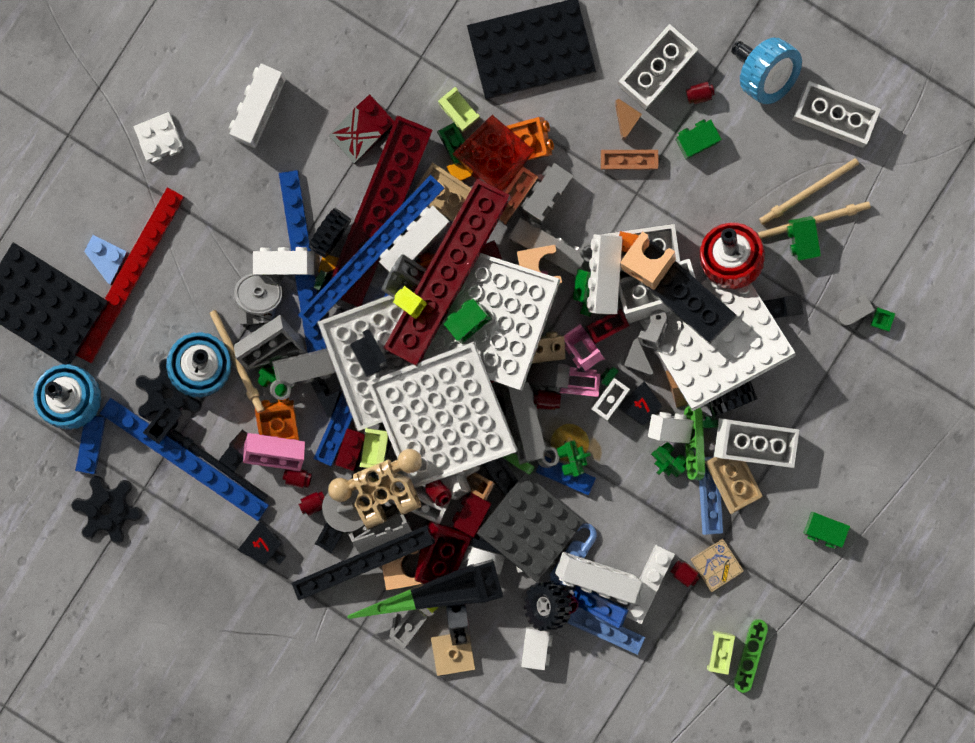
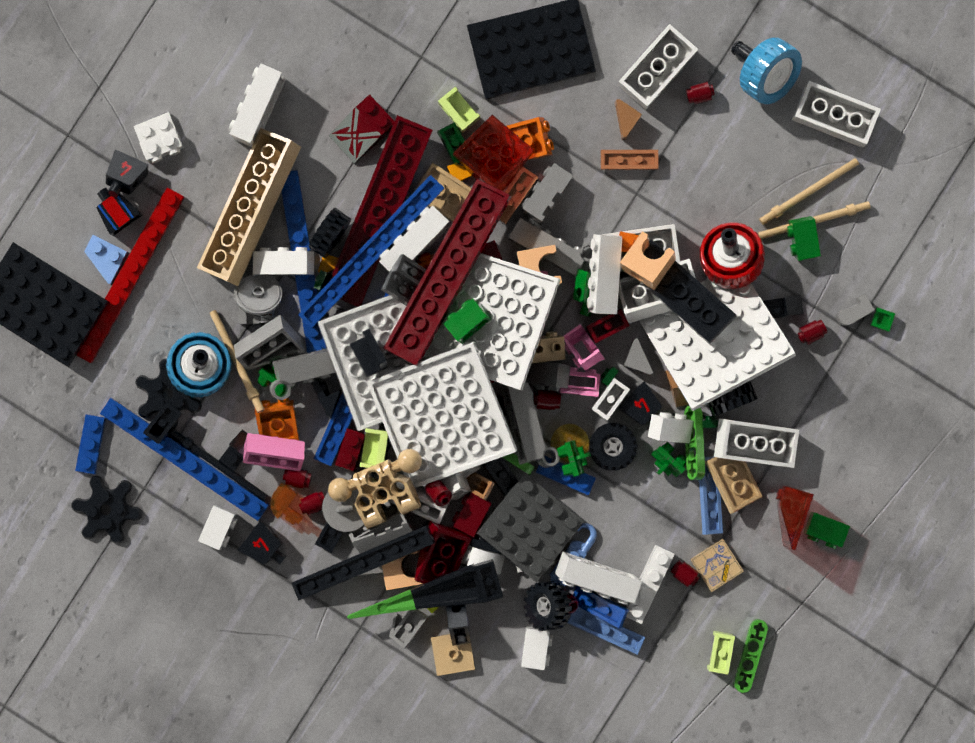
dark azure wheel [33,364,101,430] -> none
neon yellow brick [393,286,427,319] -> none
light grey leg [638,310,668,350] -> none
green brick [675,119,722,160] -> none
none -> torso [96,188,142,236]
none -> black torso [106,150,149,198]
none -> tan brick [197,128,301,286]
none -> white brick [198,505,238,550]
none -> clear orange brick [270,482,305,525]
none -> black wheel [589,423,638,471]
none -> clear red slope [776,486,814,550]
none -> dark red brick [797,319,828,345]

